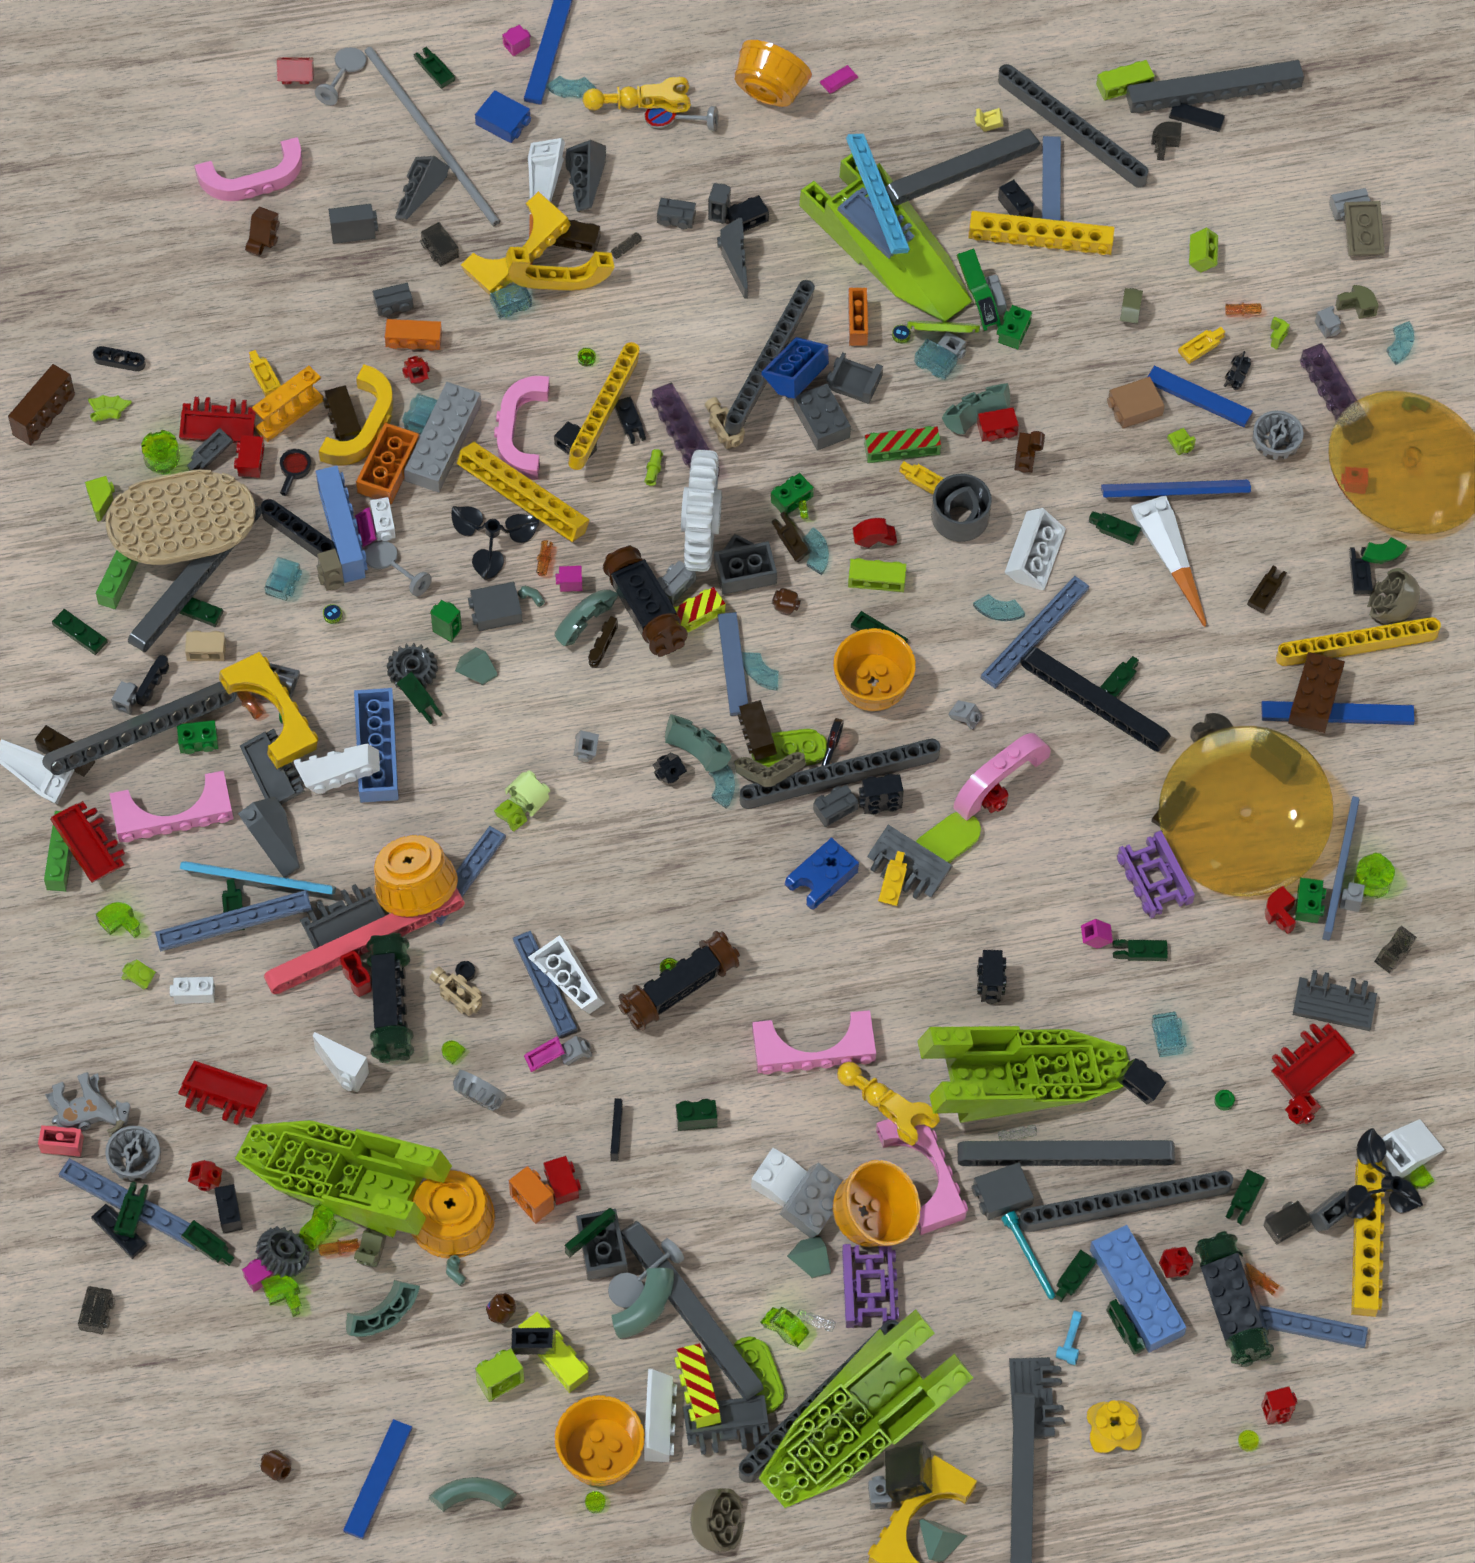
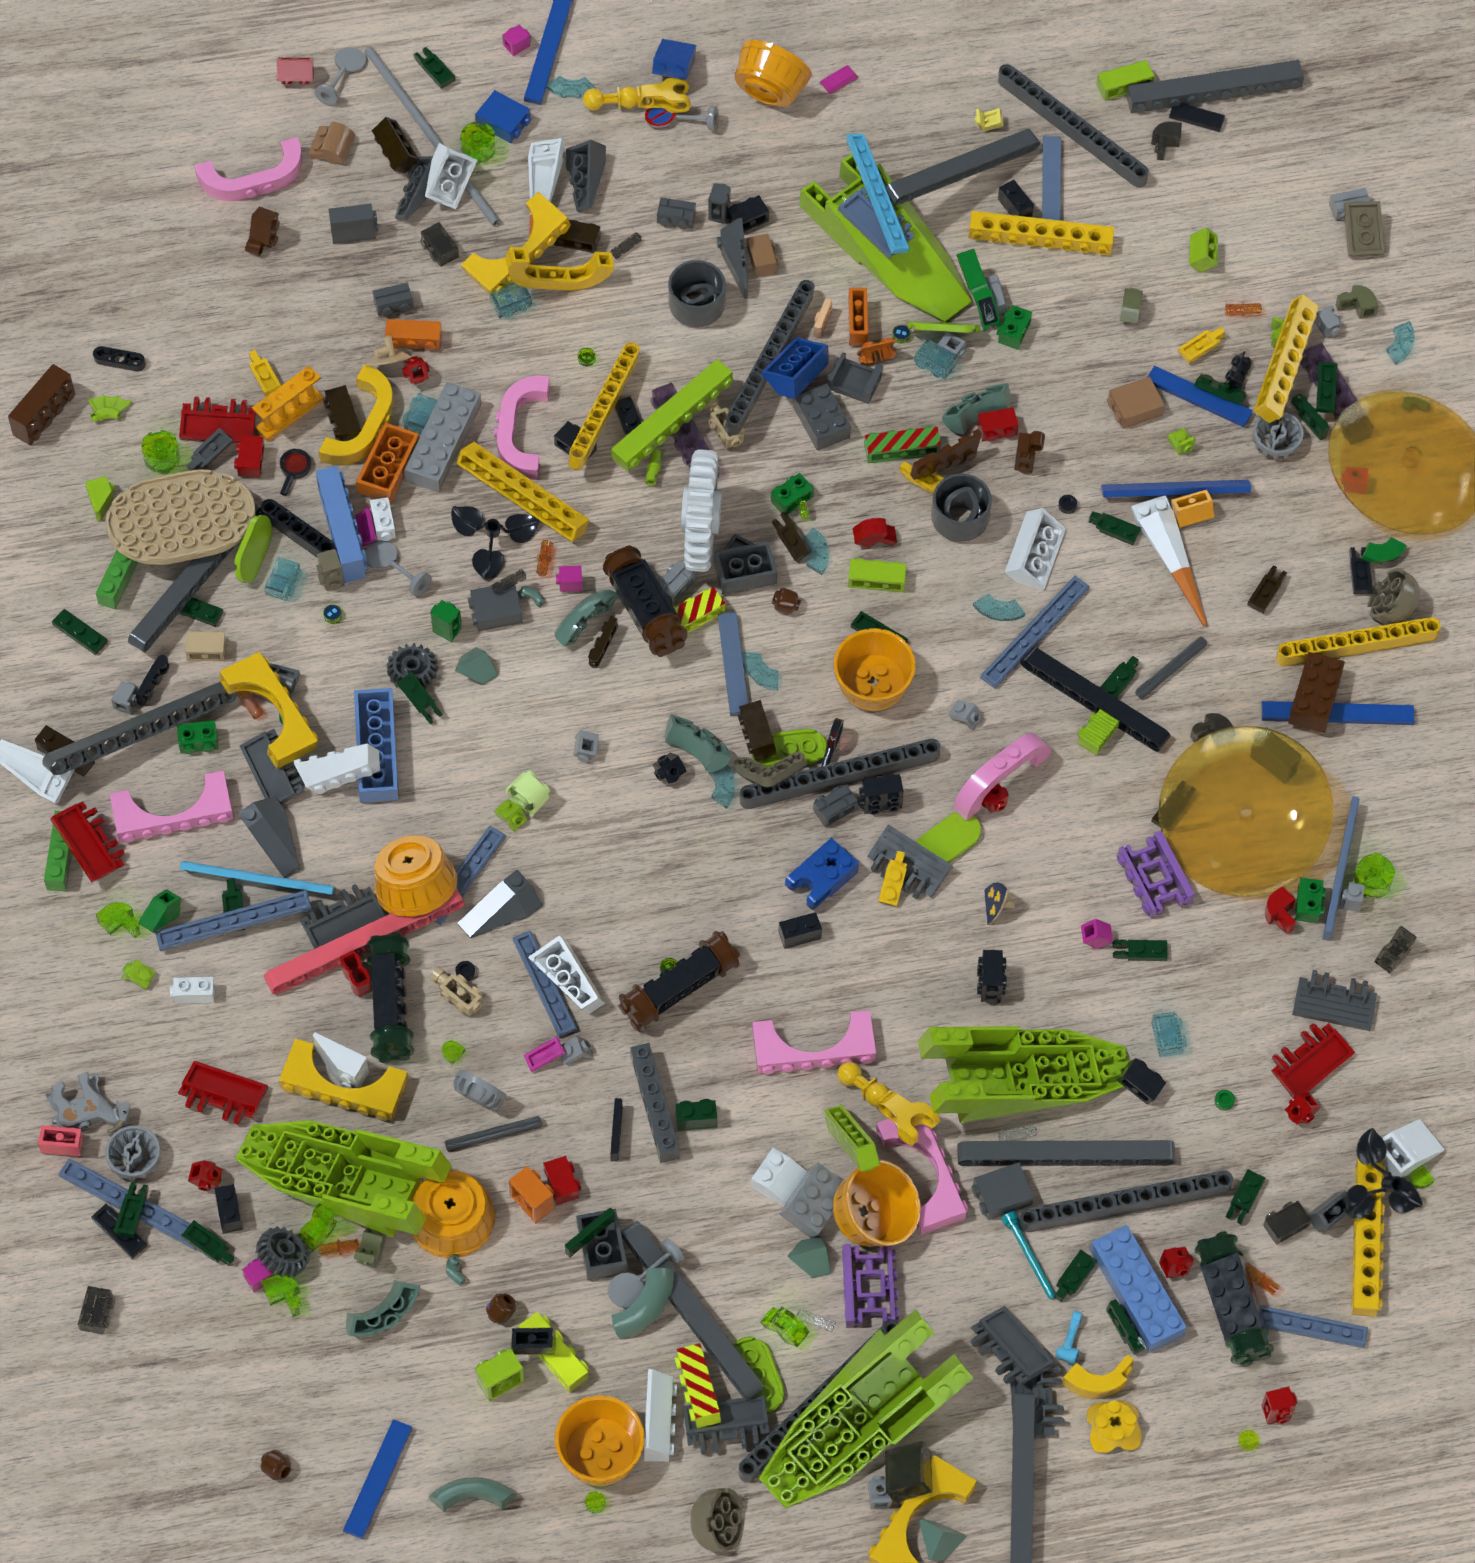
none -> green slope [139,889,181,933]
none -> lime tile [234,515,272,583]
none -> yellow arch [279,1039,409,1121]
none -> medium nougat brick [308,122,355,163]
none -> tan shield [365,335,411,366]
none -> dark brown brick [372,117,419,174]
none -> white slope [425,143,477,209]
none -> dark grey axle [445,1116,542,1151]
none -> dark grey wedge [458,869,543,938]
none -> clear neon green brick [460,122,496,165]
none -> clear smoke axle [491,569,526,594]
none -> lime brick [611,359,733,472]
none -> dark grey brick [630,1043,680,1163]
none -> blue brick [652,39,696,80]
none -> dark grey piece [668,260,726,327]
none -> medium nougat brick [747,234,779,277]
none -> black brick [778,912,822,949]
none -> light nougat plate [814,298,832,339]
none -> lime brick [823,1104,880,1172]
none -> orange hinge [856,337,897,365]
none -> reddish brown wing [910,429,982,480]
none -> dark grey hinge [970,1306,1054,1385]
none -> shield [984,882,1015,925]
none -> black tile [1058,495,1077,514]
none -> yellow arch [1062,1354,1134,1399]
none -> lime brick [1077,709,1119,755]
none -> dark grey axle [1135,636,1207,699]
none -> light orange brick [1172,489,1215,528]
none -> dark green hinge [1194,374,1247,404]
none -> yellow brick [1253,294,1319,423]
none -> dark green hinge [1291,394,1330,440]
none -> dark green tile [1316,362,1337,414]

